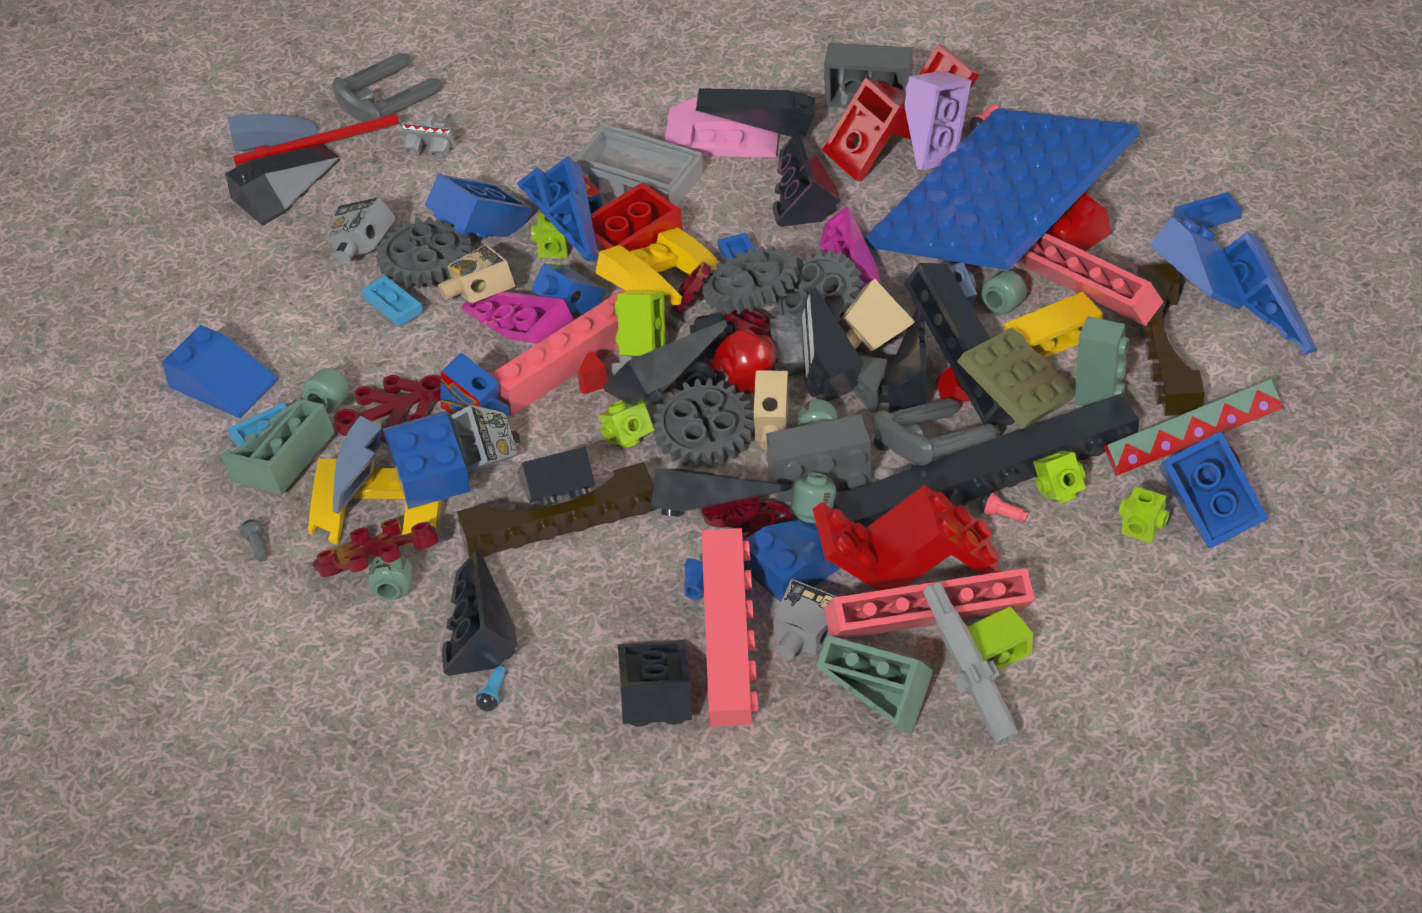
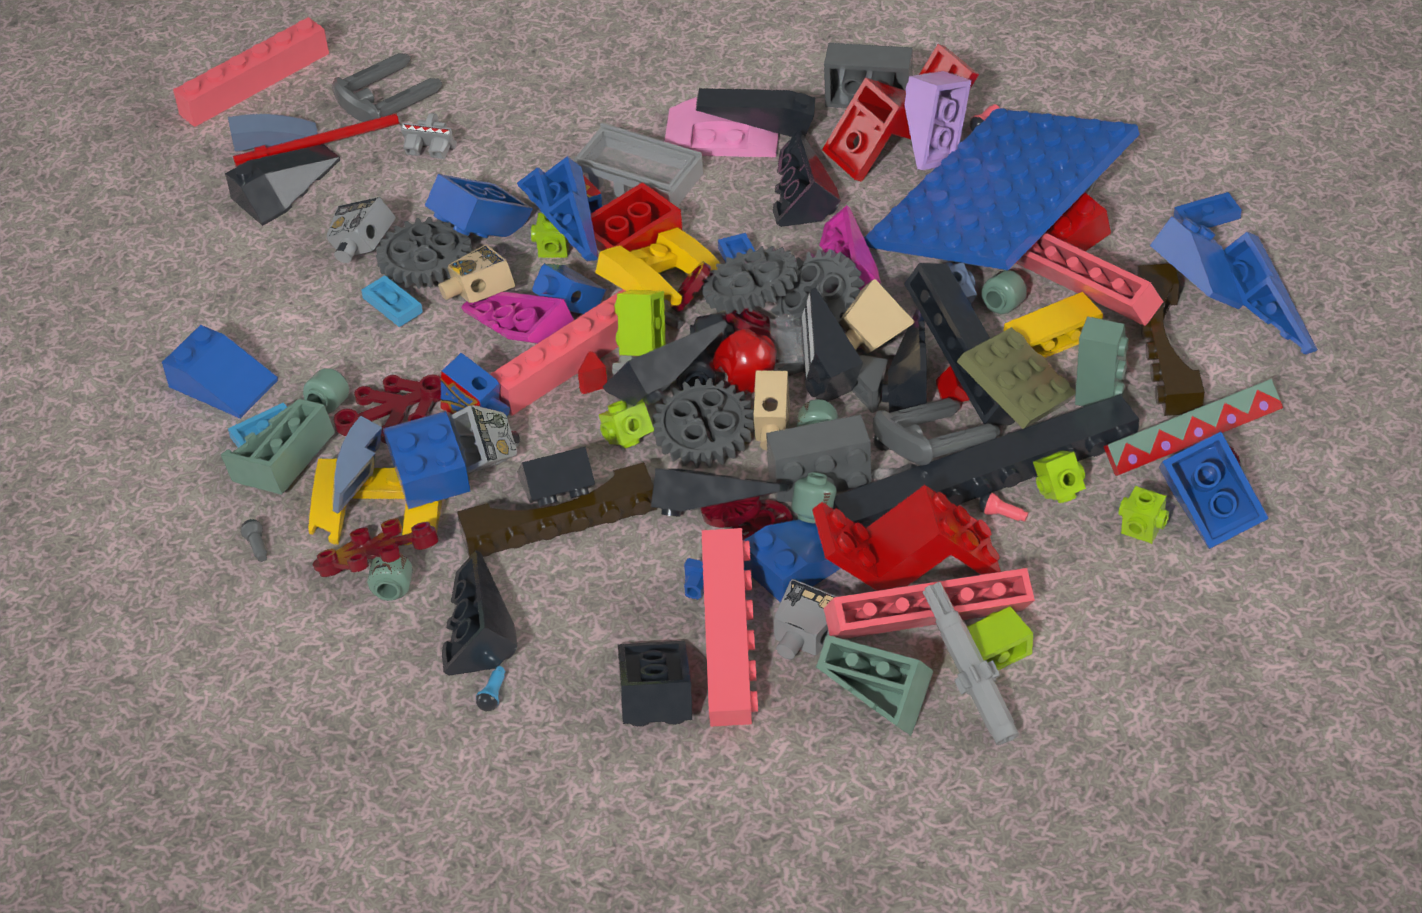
none -> coral brick [173,17,329,127]

